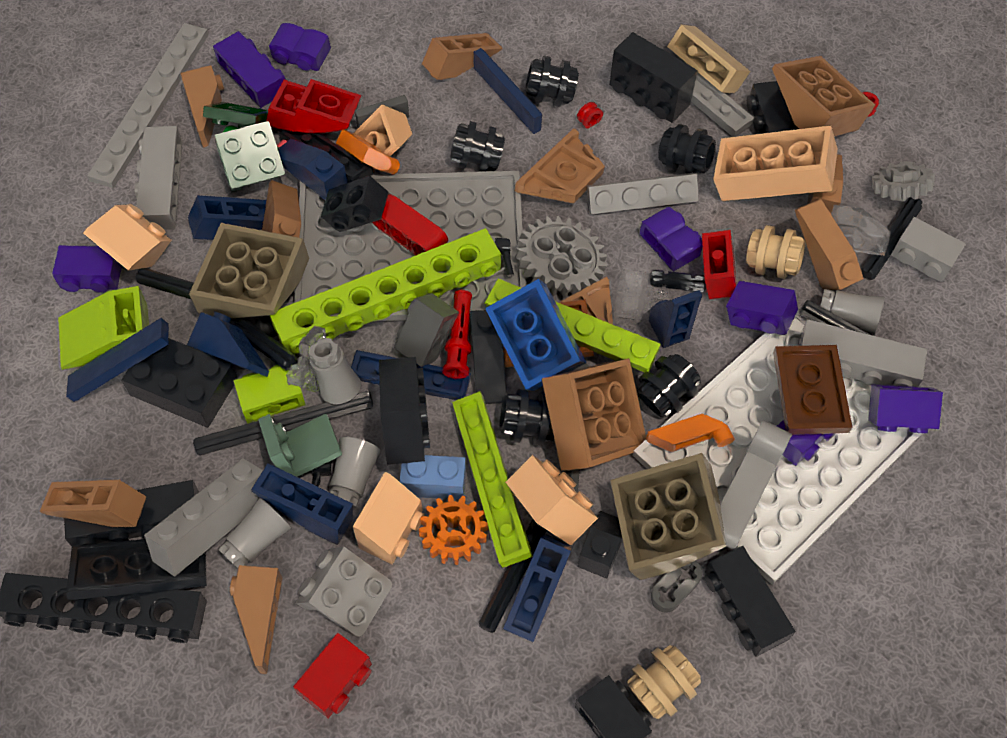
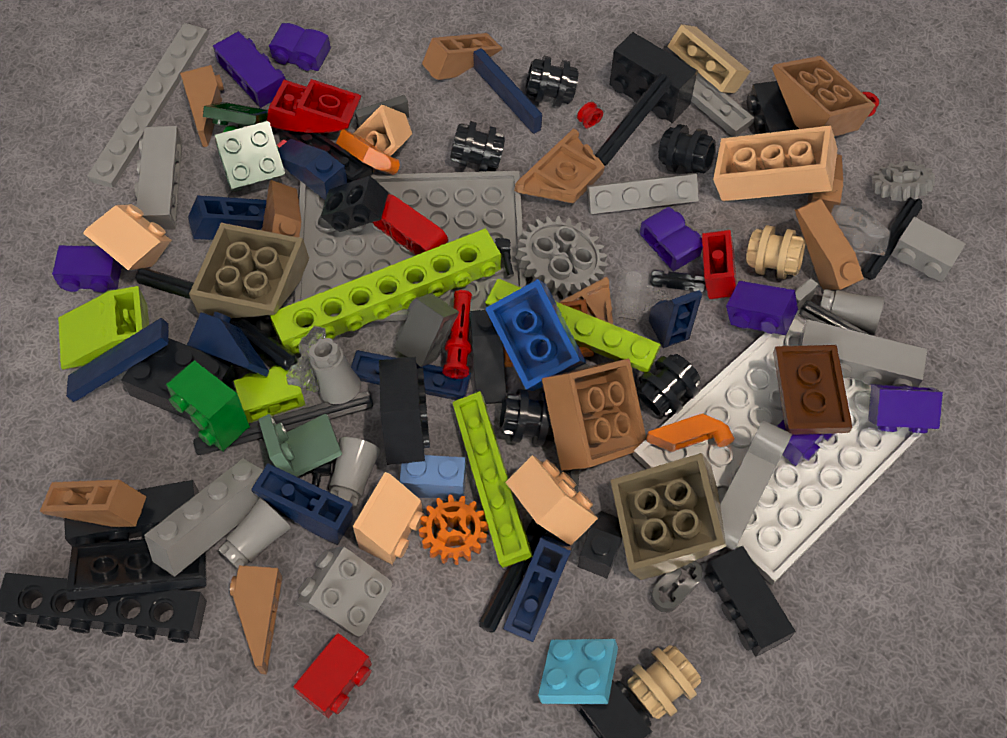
none -> green brick [166,360,250,451]
none -> medium azure plate [538,639,618,704]
none -> black axle [595,73,672,166]
none -> light grey tile [795,278,819,310]

